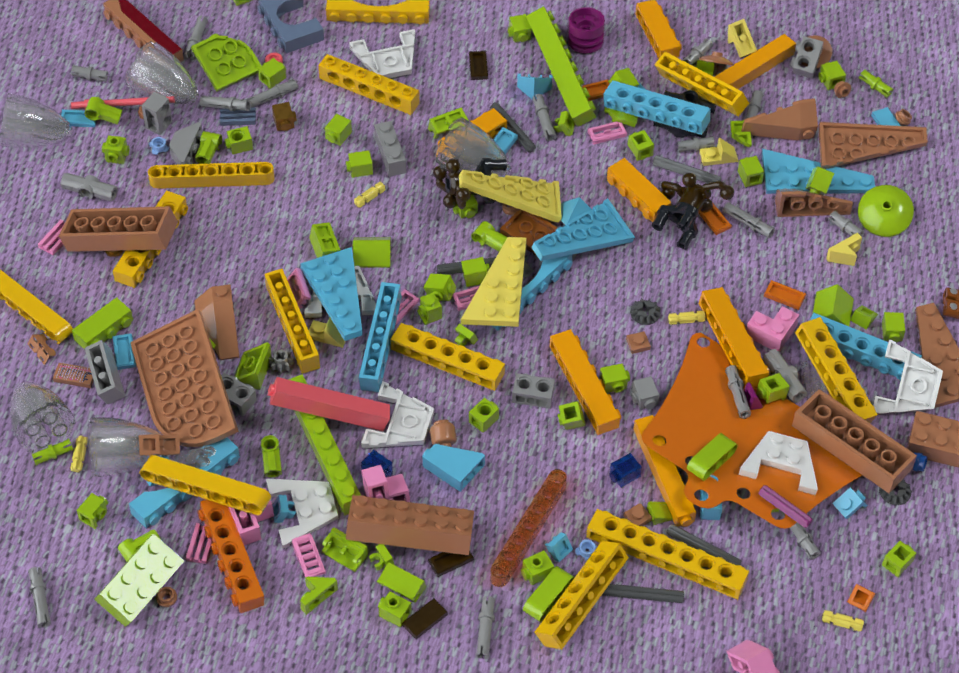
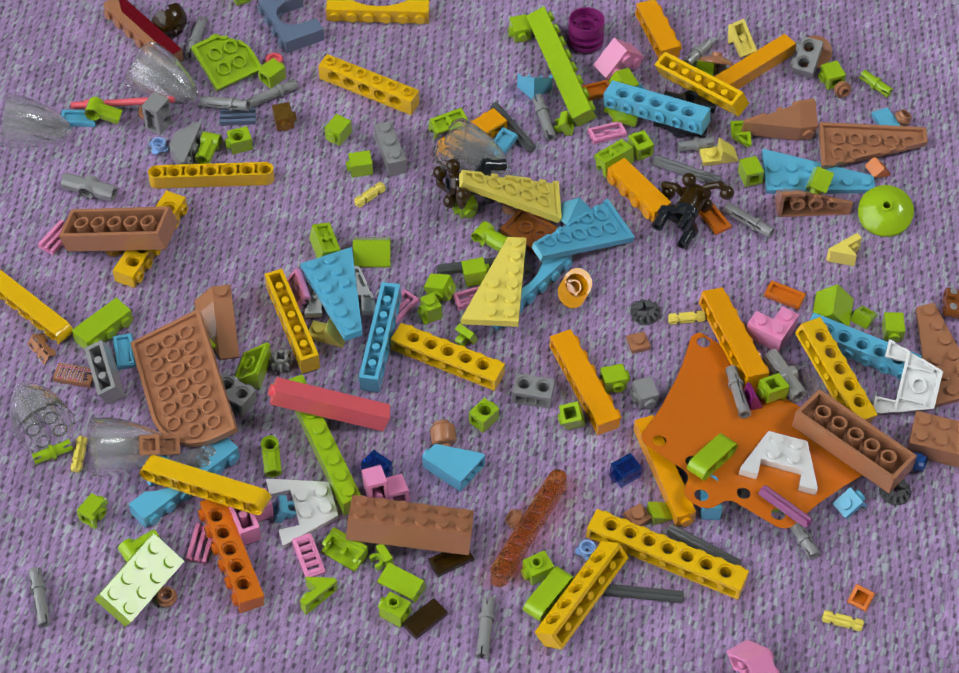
light grey pin [71,65,108,82] -> none
lime brick [102,135,130,164] -> none
white wing [349,29,415,78] -> none
white wing [361,381,434,448] -> none
dark brown tile [469,51,488,80] -> none
medium azure tile [545,532,573,562] -> none
light grey pin [745,90,764,119] -> none
light grey pin [828,211,864,237] -> none
lime brick [882,541,916,577] -> none
none -> dark brown cylinder [152,3,187,36]
none -> nougat plate [505,509,523,529]
none -> light orange piece [558,268,592,308]
none -> bright pink brick [593,38,644,79]
none -> lime hinge [594,139,634,178]
none -> orange slope [865,157,891,178]

